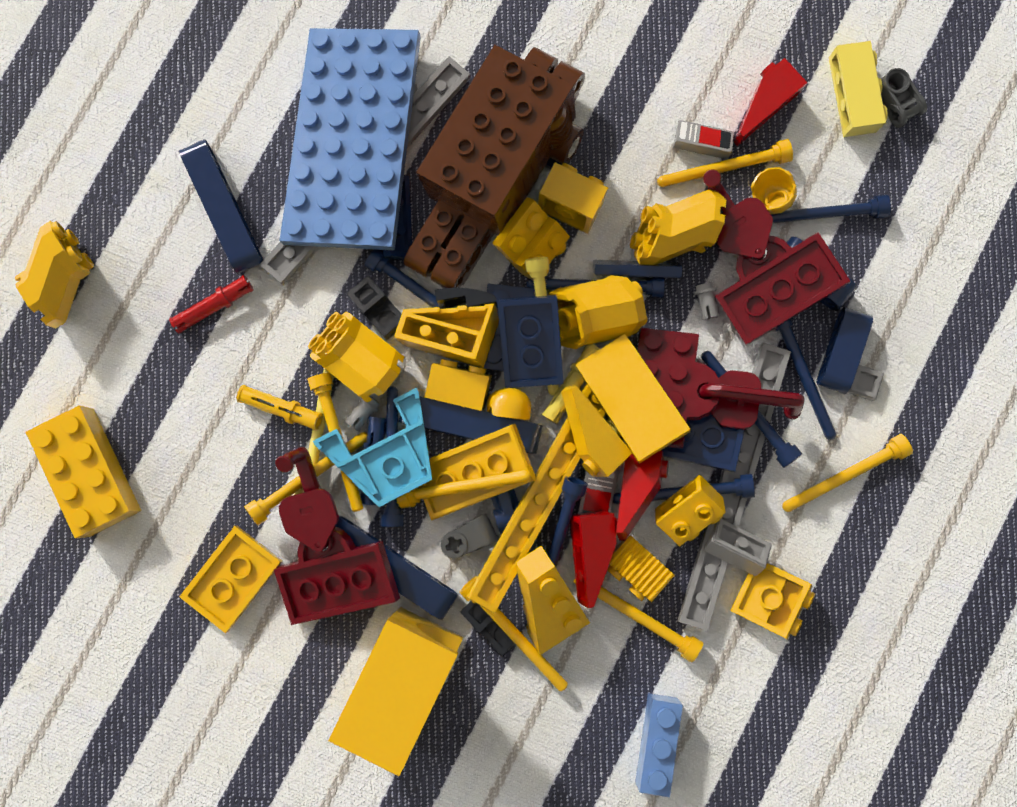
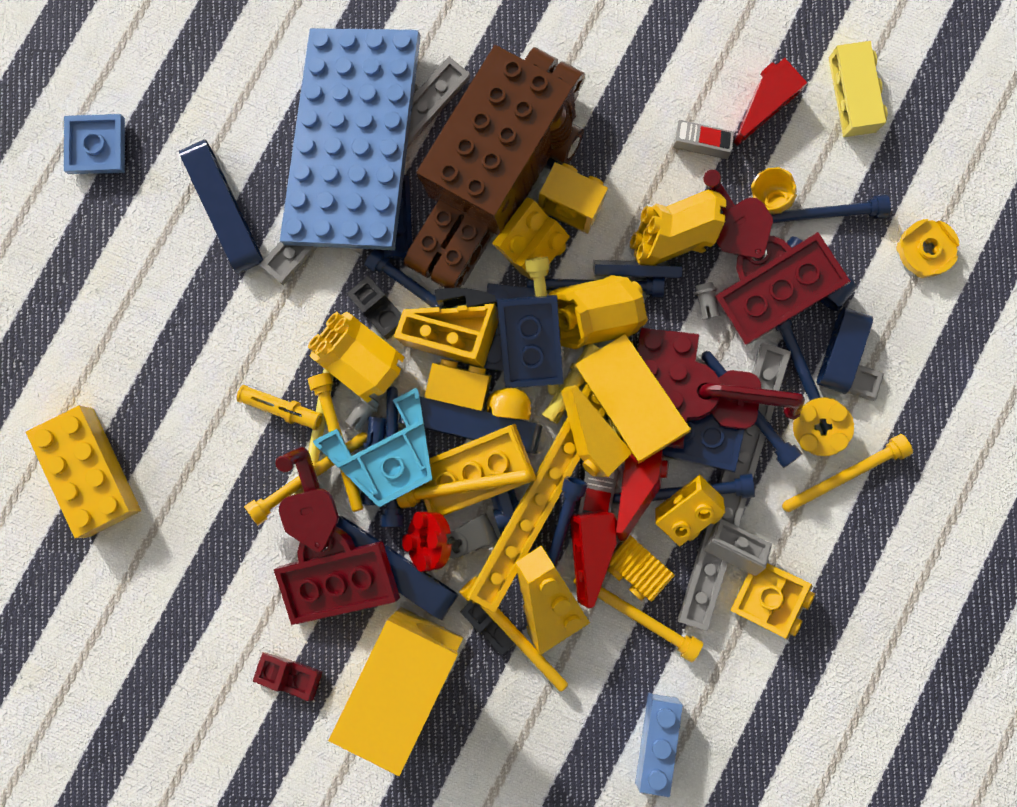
yellow brick [15,221,94,329] -> none
red pin [169,275,254,334] -> none
yellow plate [179,526,283,633] -> none
yellow piece [657,139,793,187] -> none
dark grey piece [881,68,927,128] -> none
none -> medium blue plate [64,114,125,174]
none -> dark red slope [253,652,323,701]
none -> red plate [402,511,452,572]
none -> yellow plate [793,397,854,456]
none -> yellow plate [896,219,959,278]

